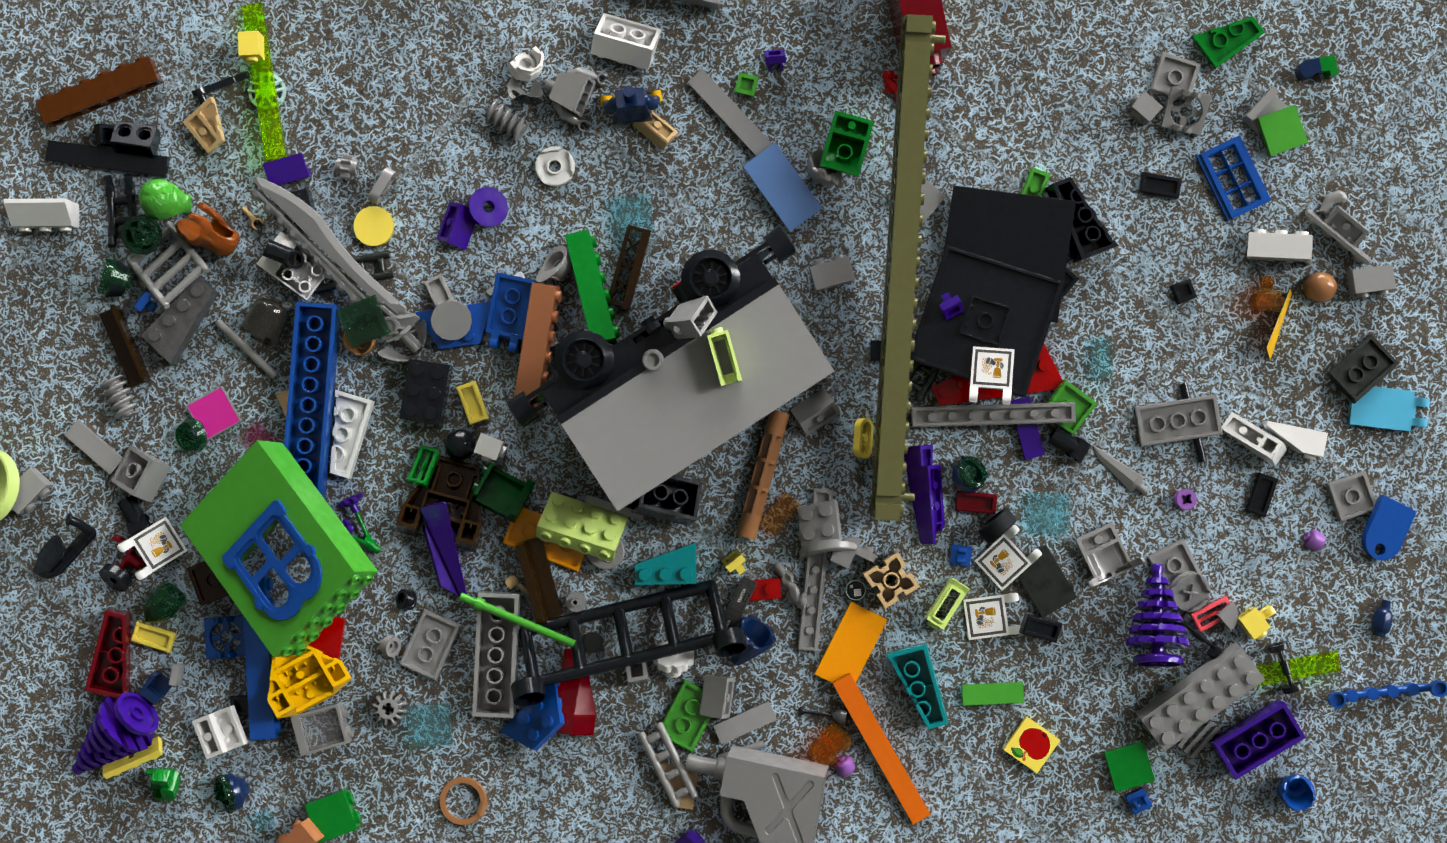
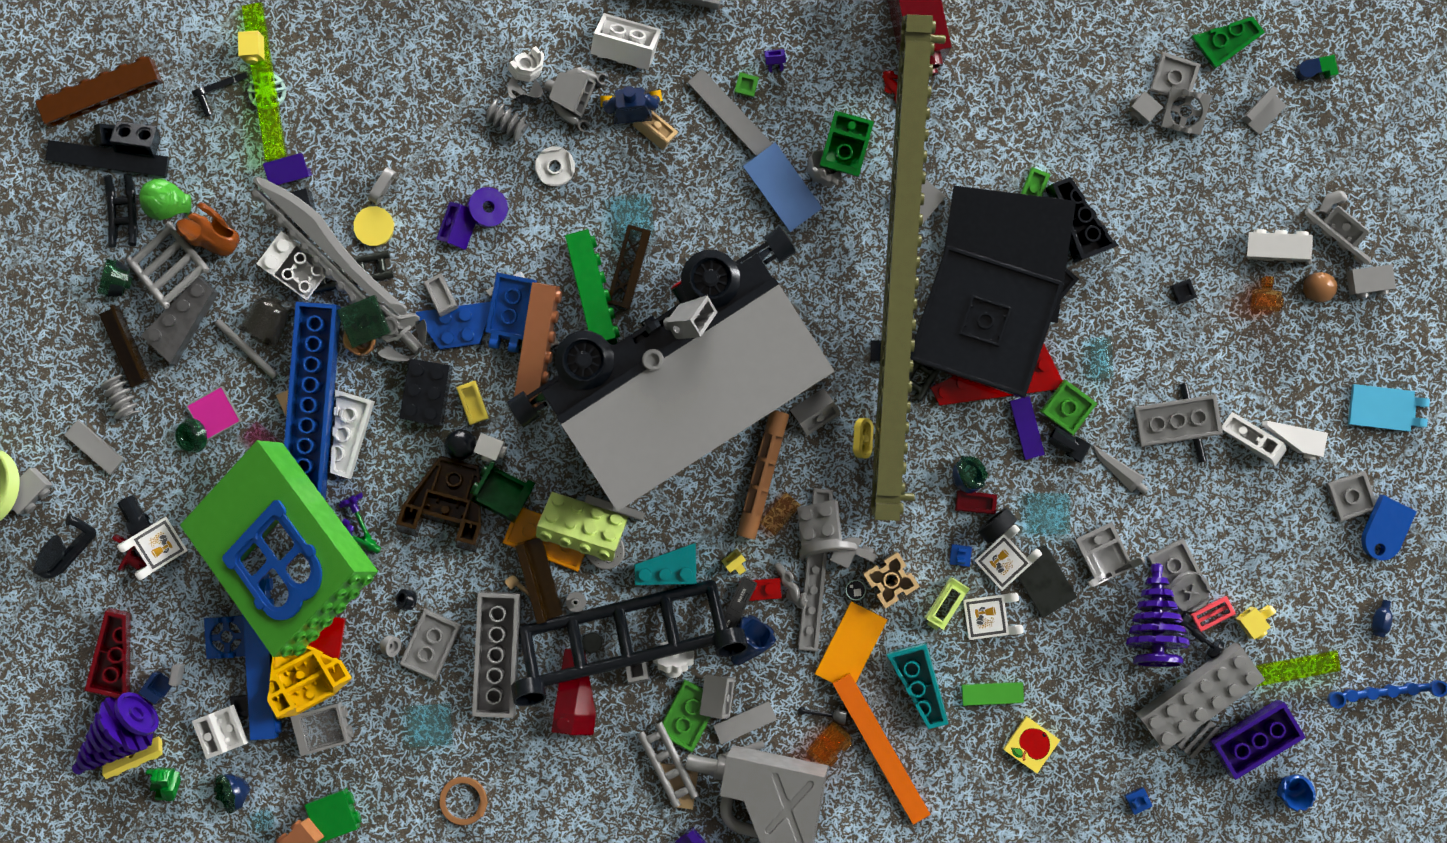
white slope [3,198,79,232] -> none
black piece [99,563,132,592] -> none
light grey slope [111,445,171,503] -> none
clear green cone [121,215,163,255] -> none
light yellow tile [131,621,177,653] -> none
blue tile [134,289,158,313] -> none
clear green helmet [144,582,187,623] -> none
tan wing [183,97,225,154] -> none
dark brown tile [187,561,229,606] -> none
tan hand [241,206,265,230] -> none
black piece [263,239,305,269] -> none
light grey gear [335,154,359,180] -> none
light grey gear [372,690,407,725] -> none
green tile [407,445,441,488] -> none
dark purple wedge [419,502,467,597] -> none
light grey tile [431,299,472,340] -> none
bright green bar [459,593,576,648] -> none
blue wing [500,683,565,750] -> none
light grey piece [536,245,572,283] -> none
black brick [631,475,703,526] -> none
yellowish green window [707,327,742,386] -> none
light grey brick [809,254,856,292] -> none
medium lavender piece [833,754,855,777] -> none
dark purple wedge [904,445,945,544] -> none
light grey tile [911,402,1076,427] -> none
dark purple tile [939,292,964,320] -> none
white flag [969,346,1015,405] -> none
black tile [1019,613,1063,643] -> none
green tile [1103,741,1155,792] -> none
black tile [1138,172,1182,199] -> none
medium lavender wheel [1173,489,1197,509] -> none
blue piece [1195,135,1271,221] -> none
light grey tile [1216,601,1238,630] -> none
black tile [1245,472,1278,517] -> none
bright green tile [1256,105,1308,157] -> none
yellow sticker [1267,289,1292,360] -> none
black wheel [1267,641,1303,694] -> none
medium lavender piece [1303,529,1326,551] -> none
pearl dark grey tile [1326,334,1399,404] -> none

